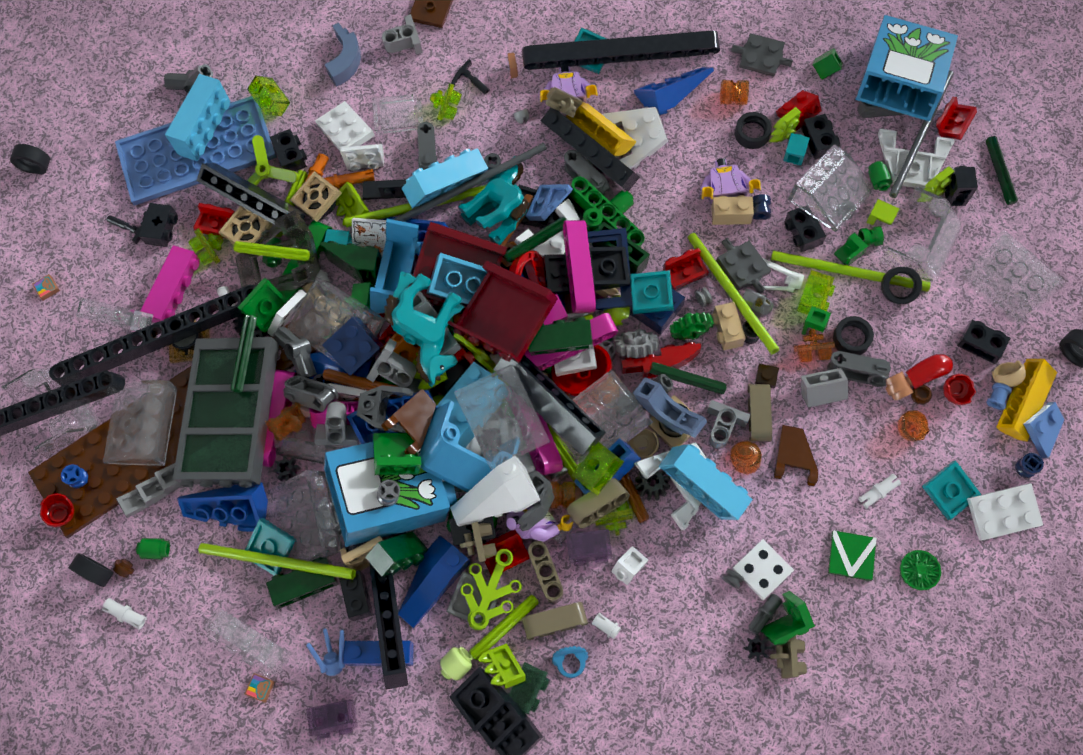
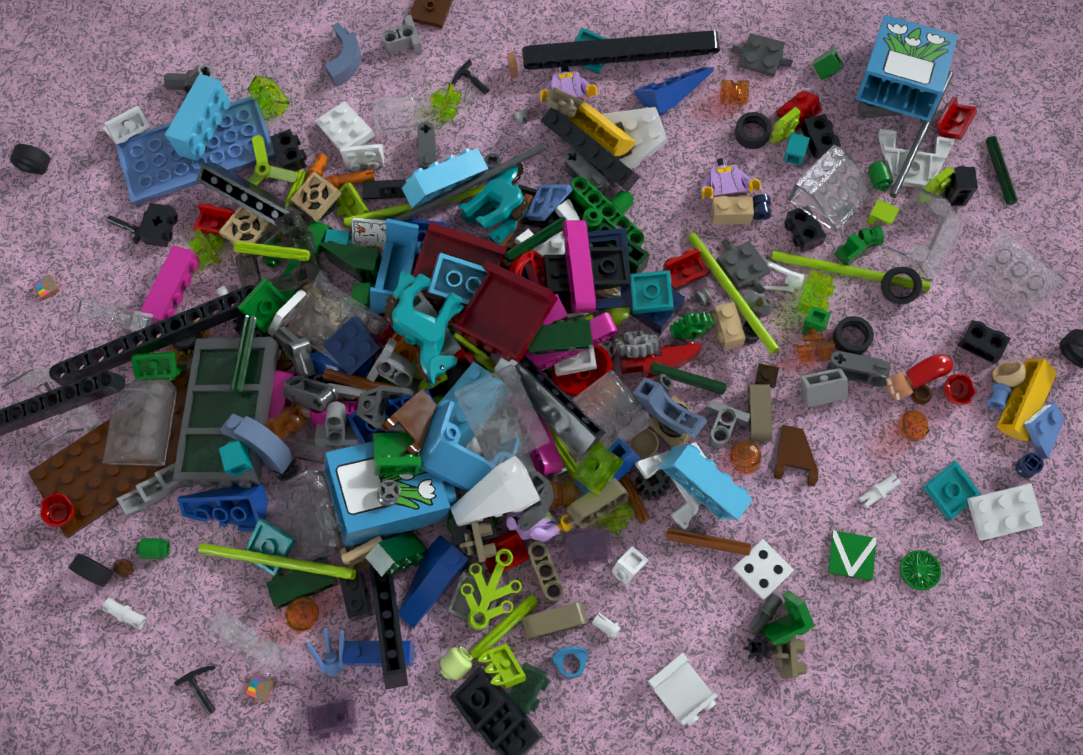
blue wheel [61,464,88,488] -> none
dark grey bush [722,569,744,589] -> none
none -> white bracket [103,106,150,144]
none -> green bracket [131,352,187,382]
none -> black piece [174,666,216,715]
none -> teal brick [219,440,253,477]
none -> sand blue arch [220,414,294,474]
none -> clear orange hair [285,596,319,632]
none -> white panel [648,653,718,726]
none -> dark orange axle [666,528,751,556]

